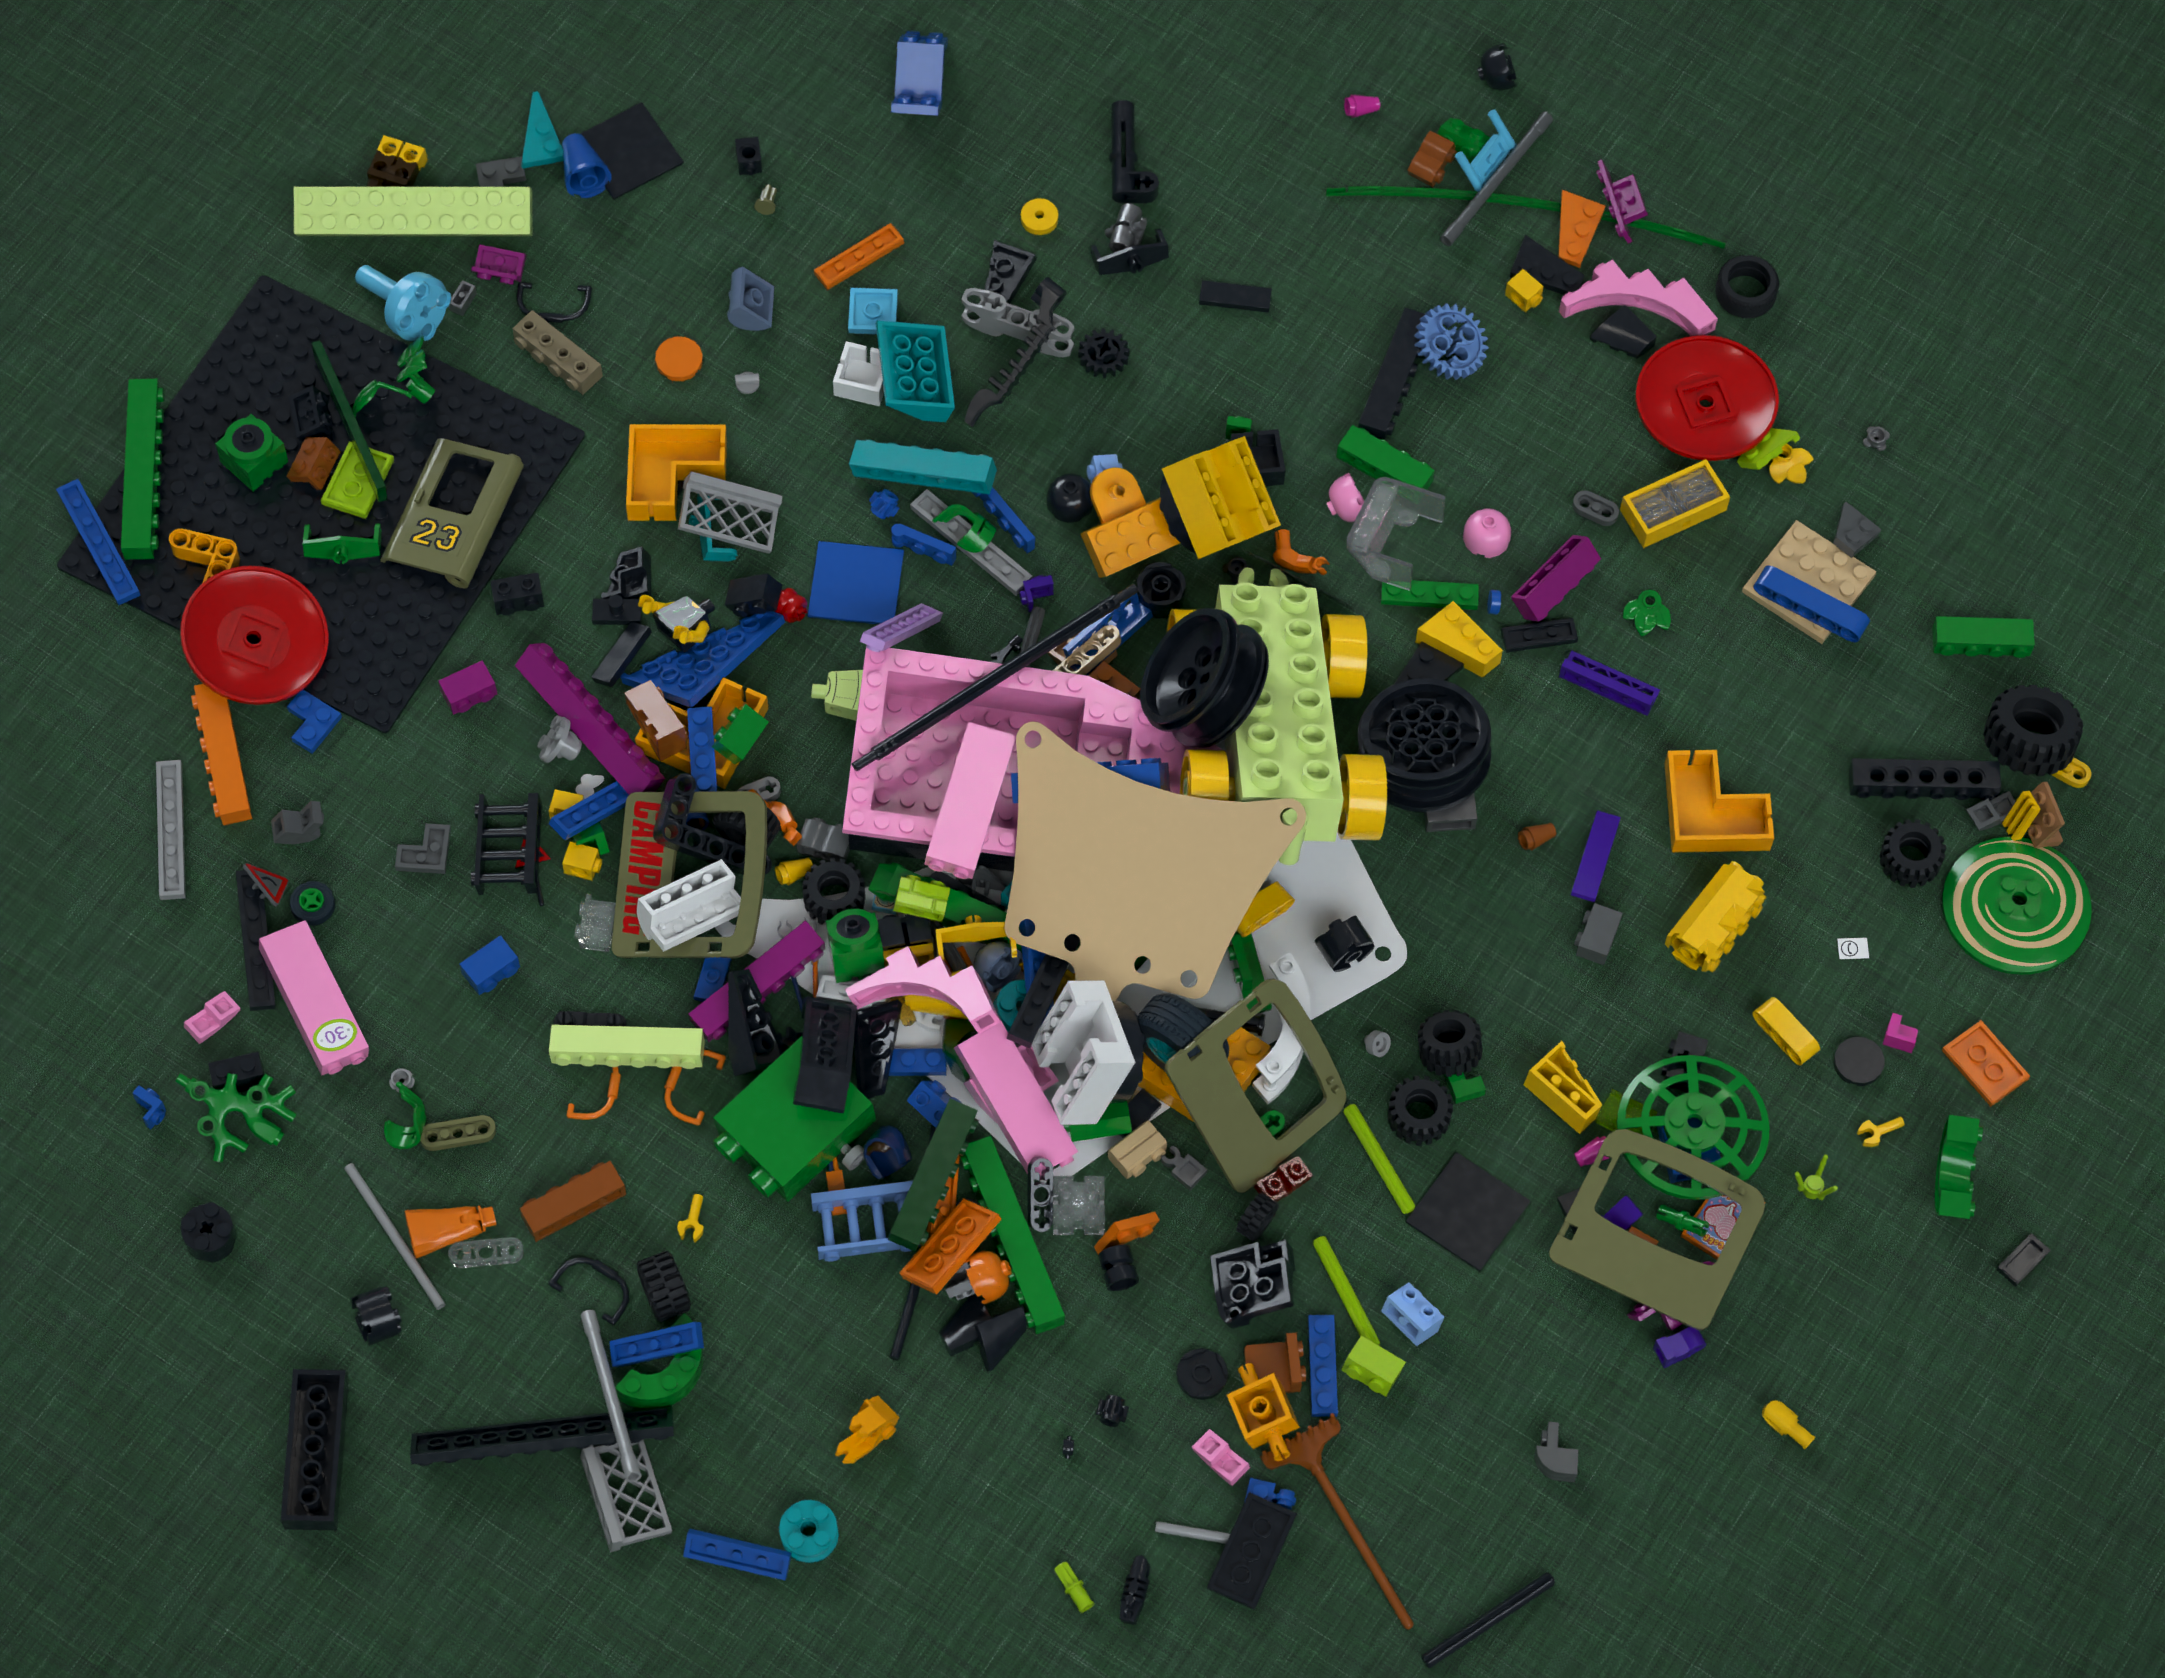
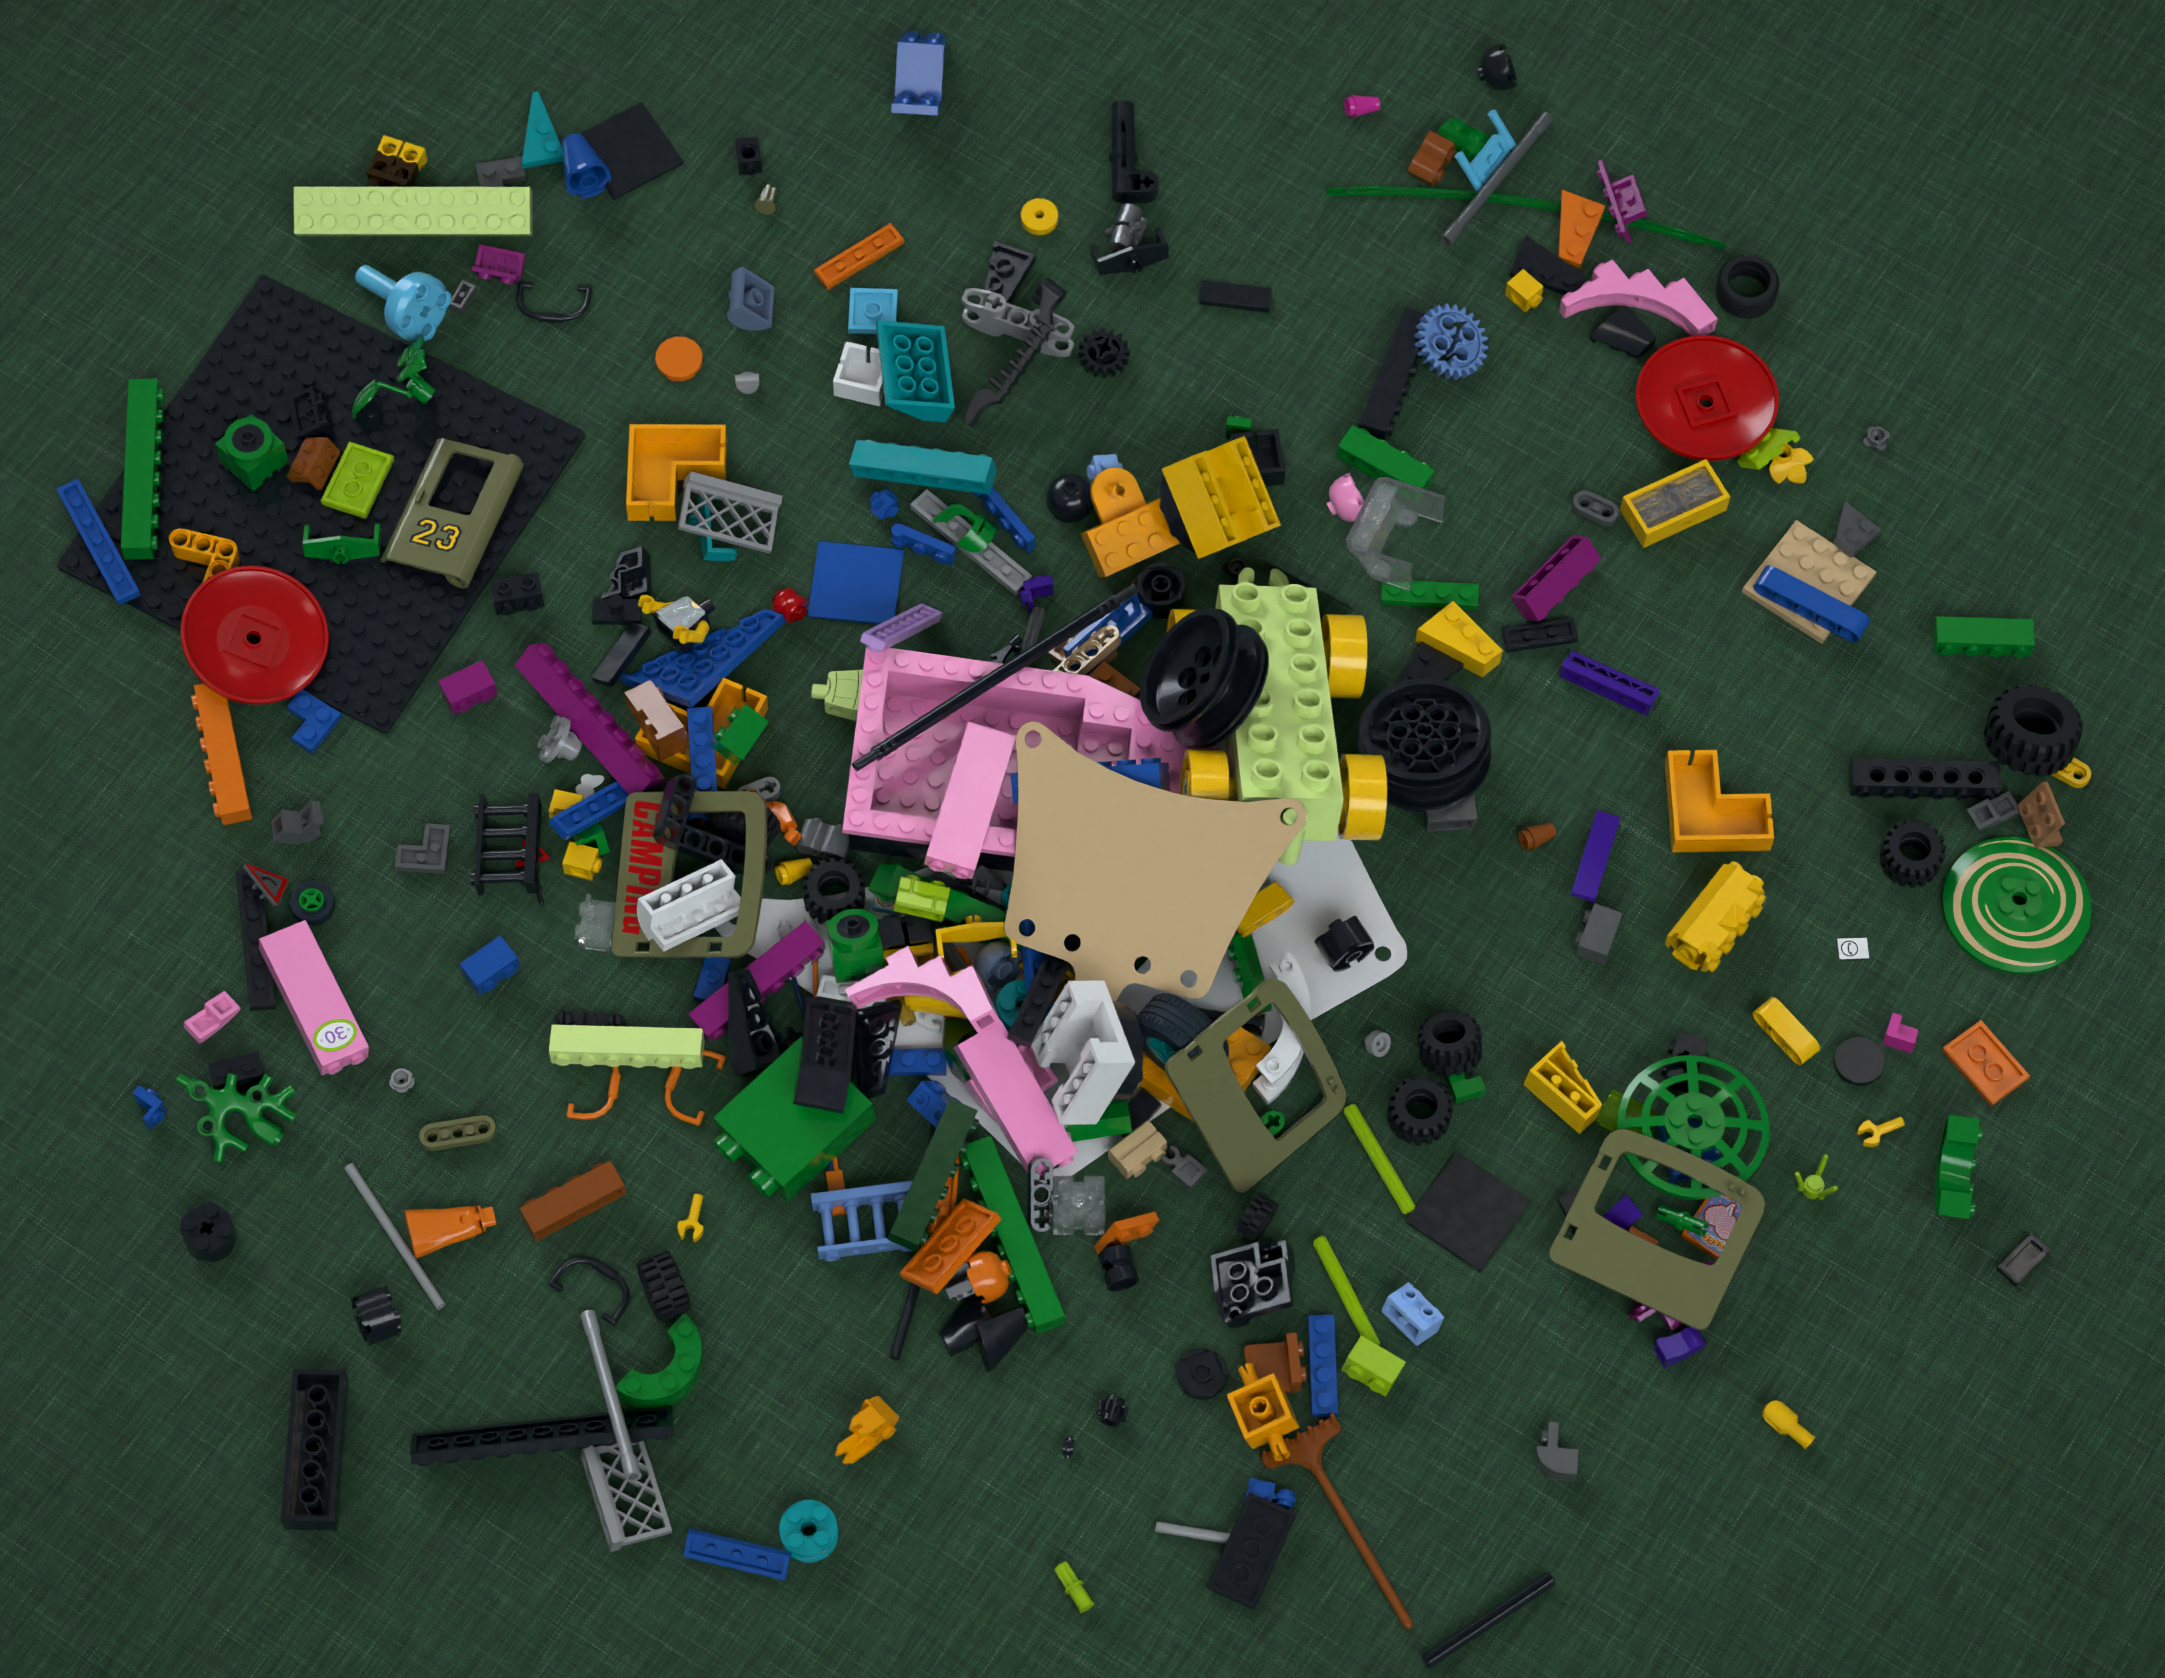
light grey plate [156,760,186,900] -> none
dark green tile [312,341,387,502] -> none
green helmet [384,1082,427,1149] -> none
clear beam [448,1237,524,1268] -> none
dark tan brick [512,310,603,395] -> none
blue plate [609,1322,704,1367] -> none
black brick [725,573,782,617] -> none
light grey tile [840,1144,865,1171] -> none
dark blue piece [863,1126,912,1179] -> none
black hinge [1119,1555,1151,1625] -> none
bright pink slope [1192,1429,1250,1486] -> none
clear red slope [1254,1156,1313,1202] -> none
orange arm [1273,529,1330,575] -> none
bright pink cylinder [1463,508,1511,558] -> none
blue tile [1487,590,1501,614] -> none
dark pink cone [1574,1136,1609,1167] -> none
green plate [1623,589,1671,637] -> none
yellow tile [2002,791,2041,841] -> none

